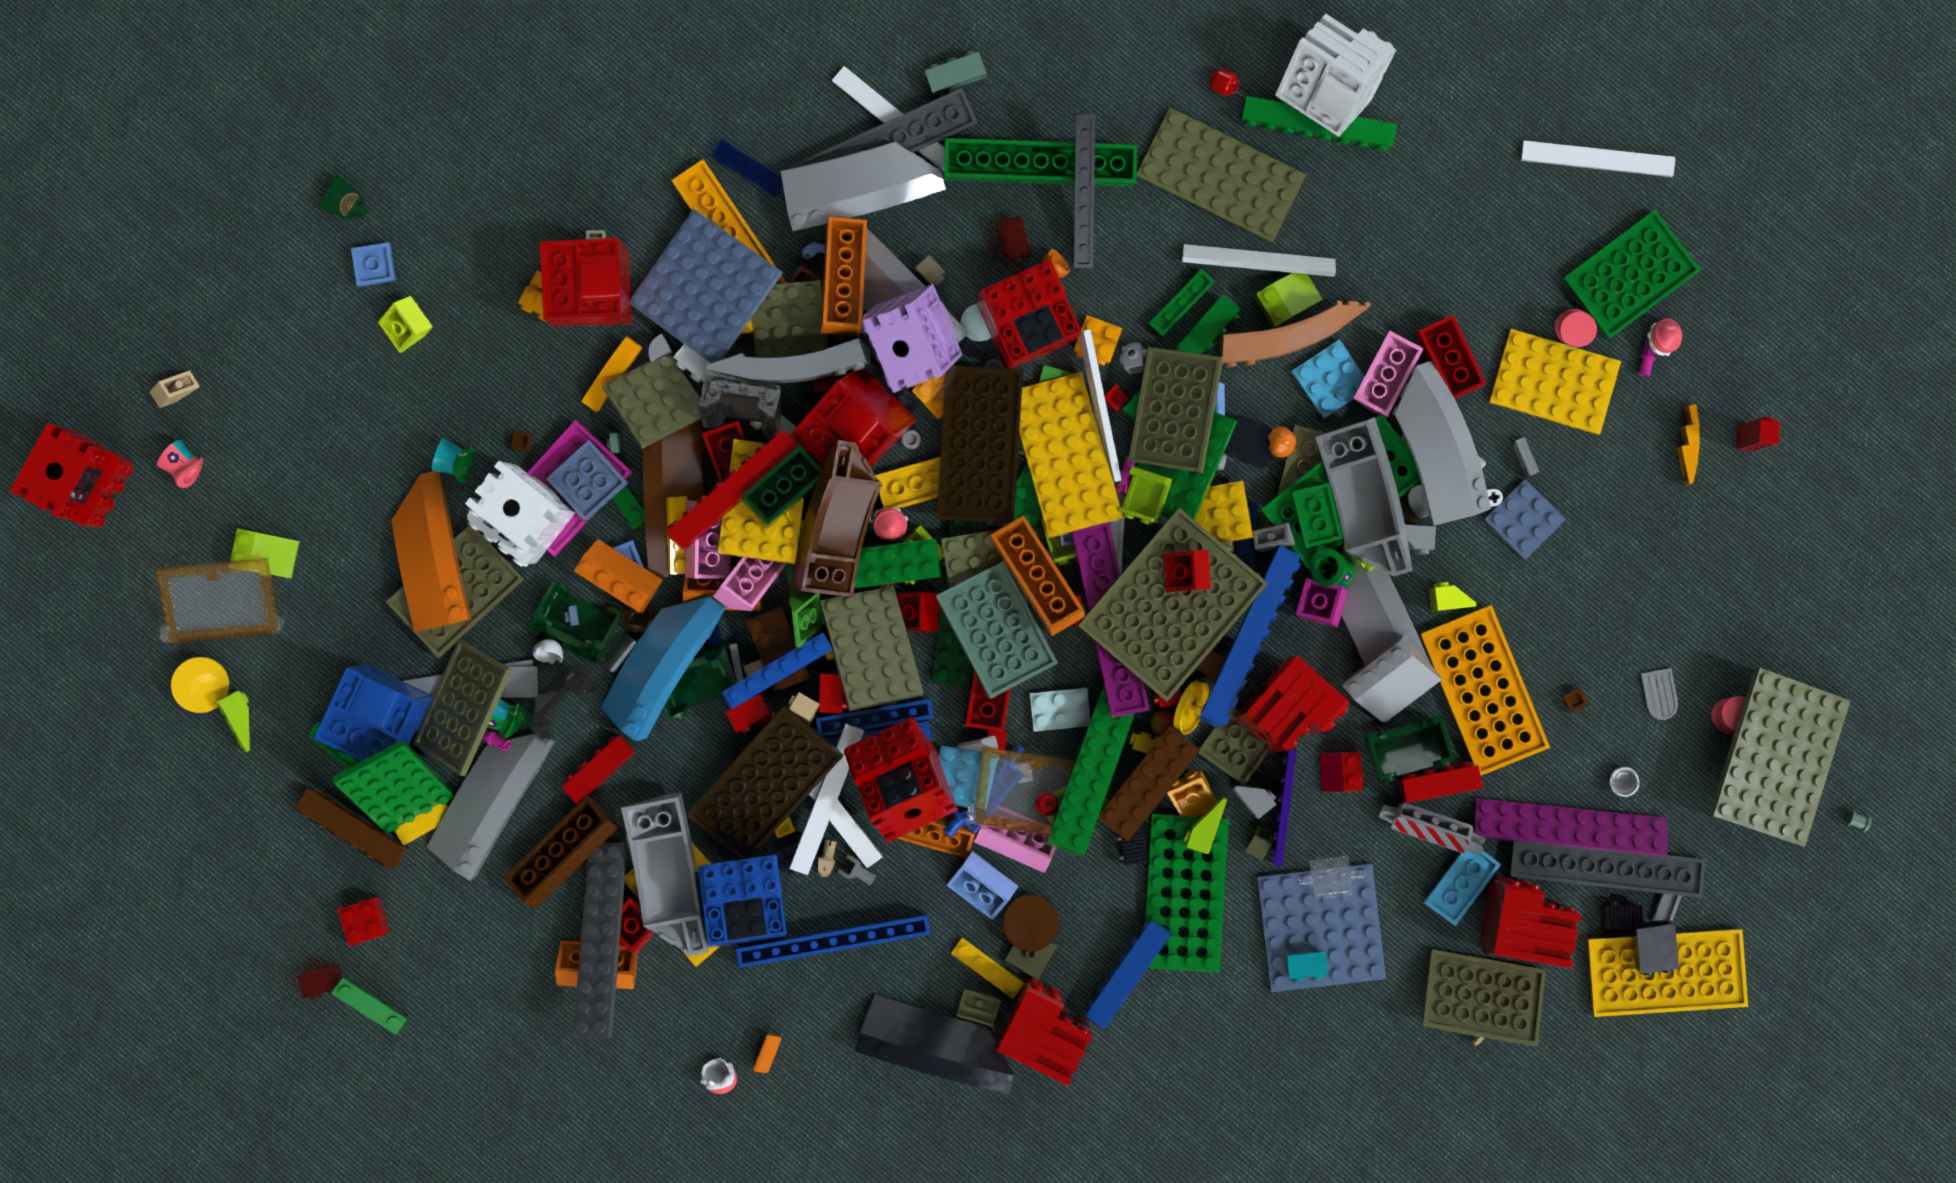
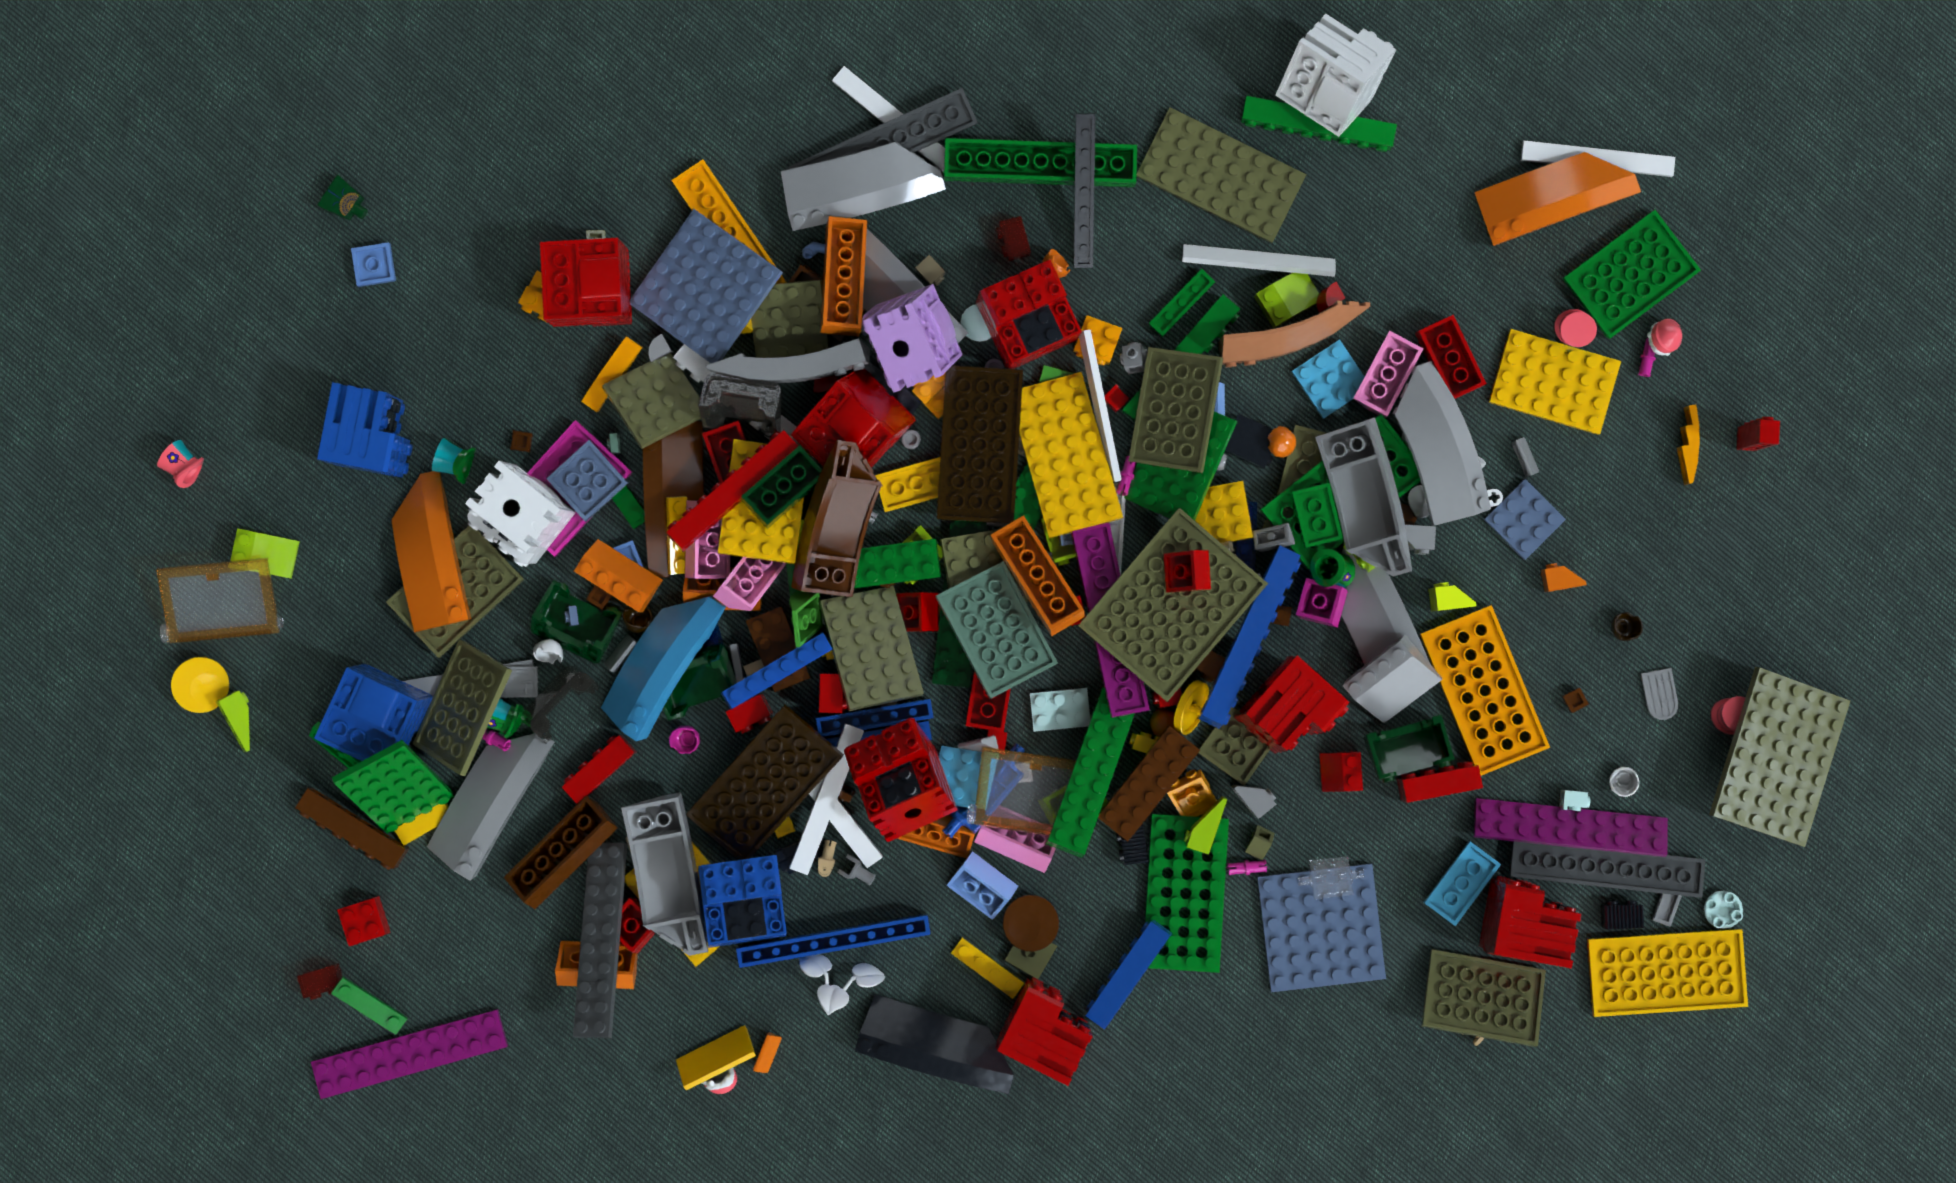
red piece [9,423,134,528] -> none
tan slope [150,370,200,408] -> none
neon yellow slope [378,296,433,353] -> none
clear blue plate [712,140,783,198] -> none
tan brick [788,692,819,725] -> none
coral hair [873,507,908,541] -> none
sand green brick [925,51,986,96] -> none
olive plate [956,988,1001,1027] -> none
red plate [1035,792,1059,816] -> none
lime panel [1118,466,1173,525] -> none
red head [1209,68,1239,96] -> none
dark purple plate [1271,750,1297,866] -> none
teal brick [1285,950,1328,982] -> none
light grey hinge [1379,802,1485,854] -> none
black brick [1631,919,1679,975] -> none
sand green bush [1845,810,1872,833] -> none
none -> magenta plate [311,1009,508,1099]
none -> blue piece [317,382,413,478]
none -> reddish brown plate [586,585,612,610]
none -> dark pink hair [669,725,700,754]
none -> yellow tile [676,1025,756,1090]
none -> white plant [798,954,885,1015]
none -> reddish brown plate [838,784,856,803]
none -> dark pink pin [1227,860,1267,875]
none -> reddish brown plate [1270,605,1292,627]
none -> red brick [1317,282,1345,313]
none -> orange slope [1474,152,1641,246]
none -> orange slope [1541,563,1587,592]
none -> light aqua brick [1559,790,1590,811]
none -> dark brown hair [1611,612,1643,641]
none -> light aqua dish [1704,890,1743,929]

